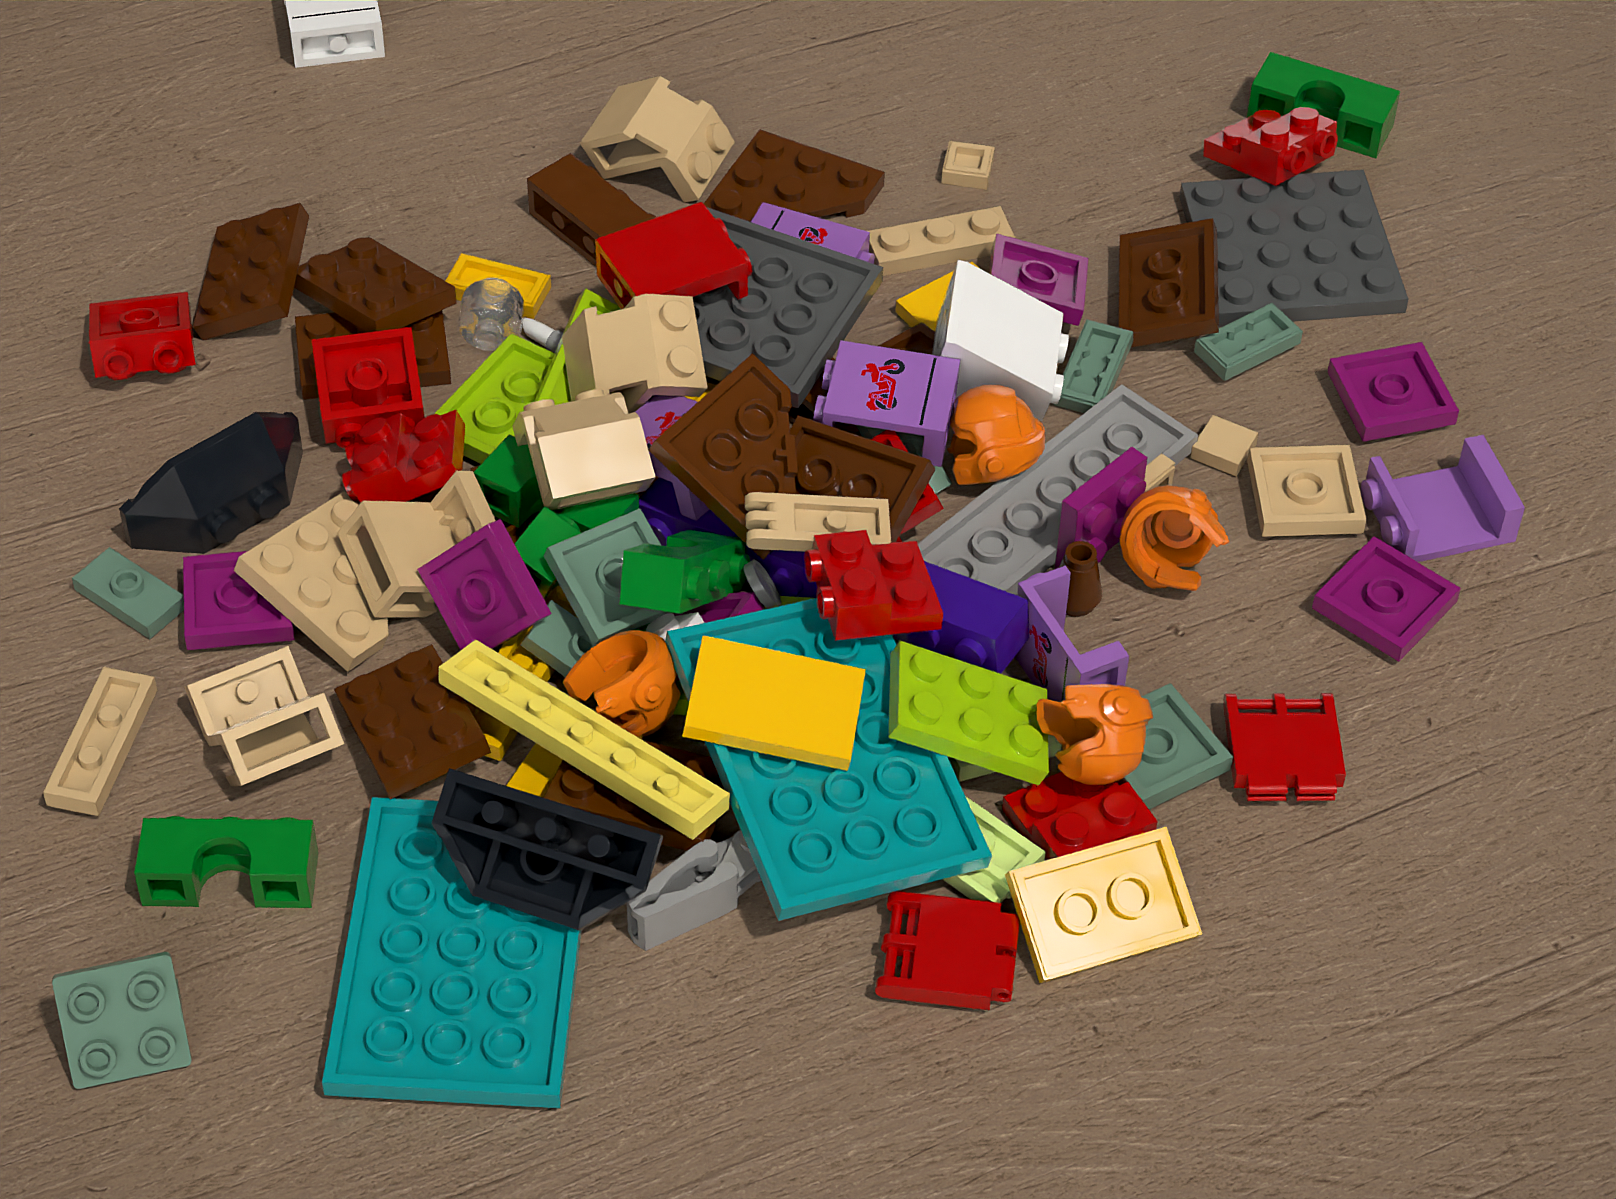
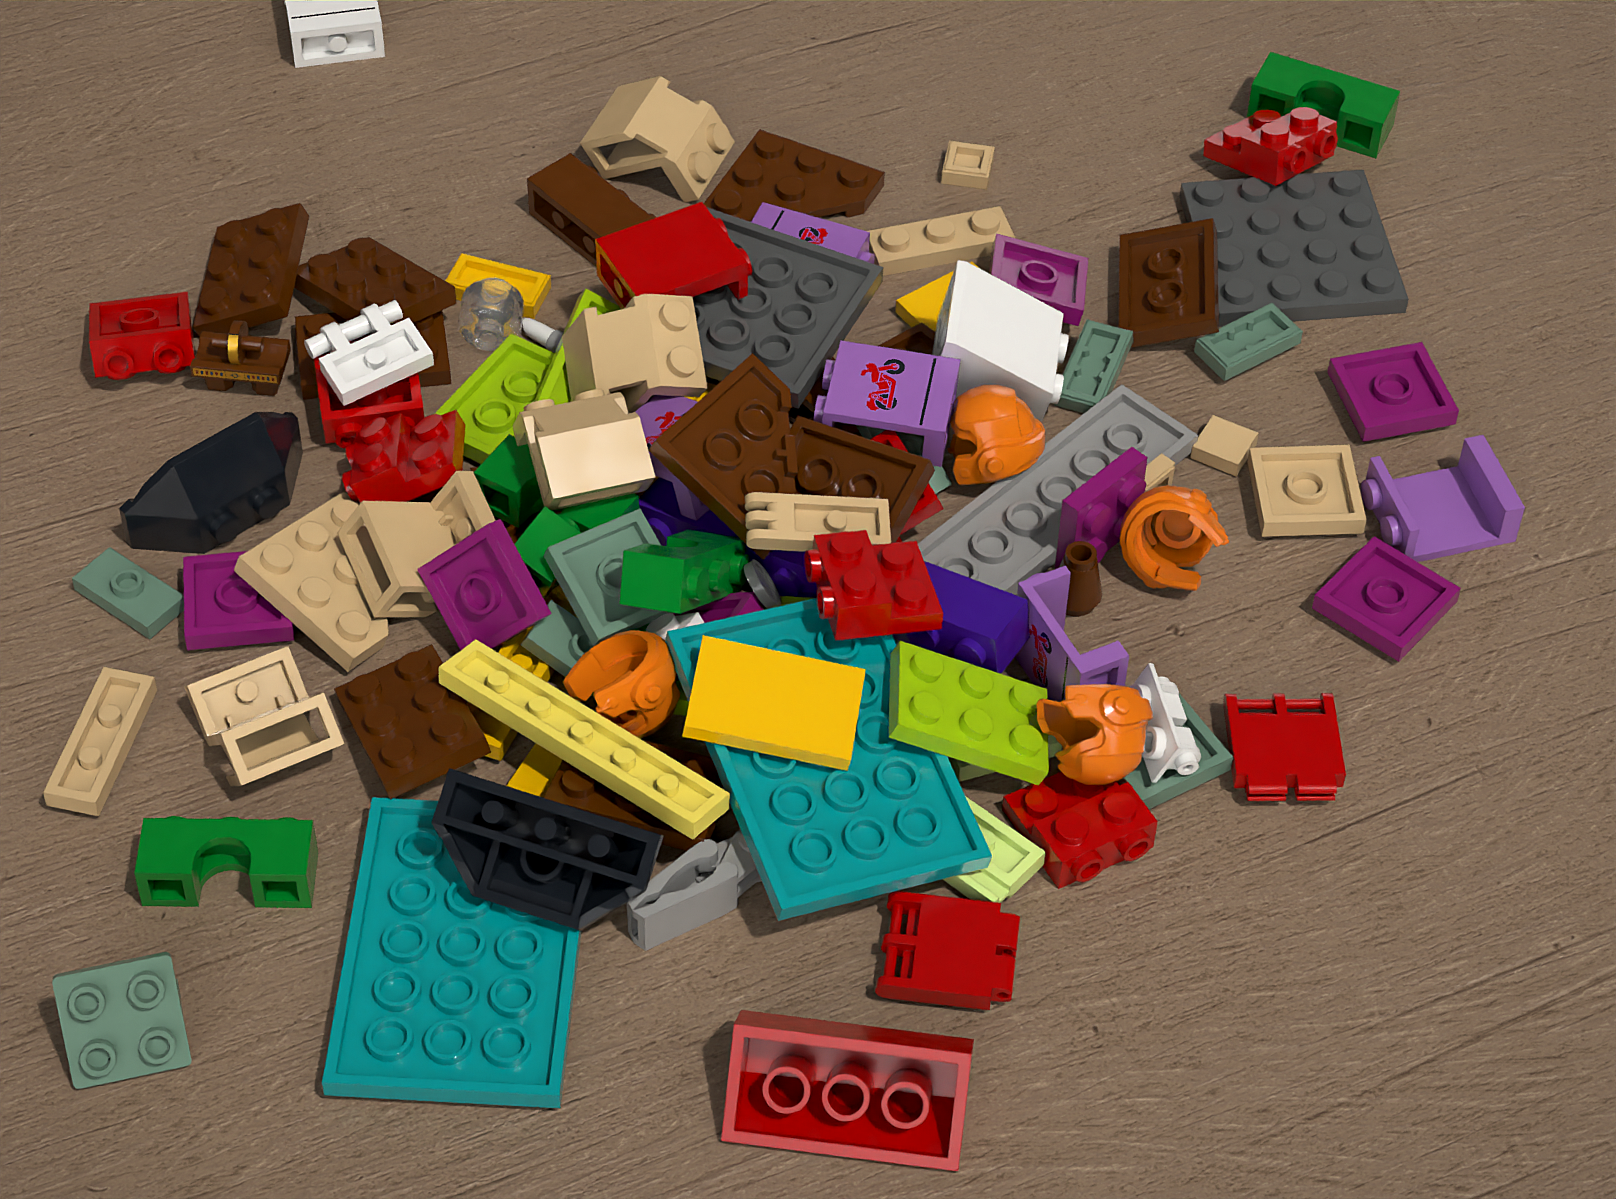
yellow tile [1005,827,1202,983] -> none
none -> reddish brown hips [190,320,291,396]
none -> white plate [304,300,434,406]
none -> red slope [721,1010,974,1171]
none -> white hinge [1130,663,1201,783]

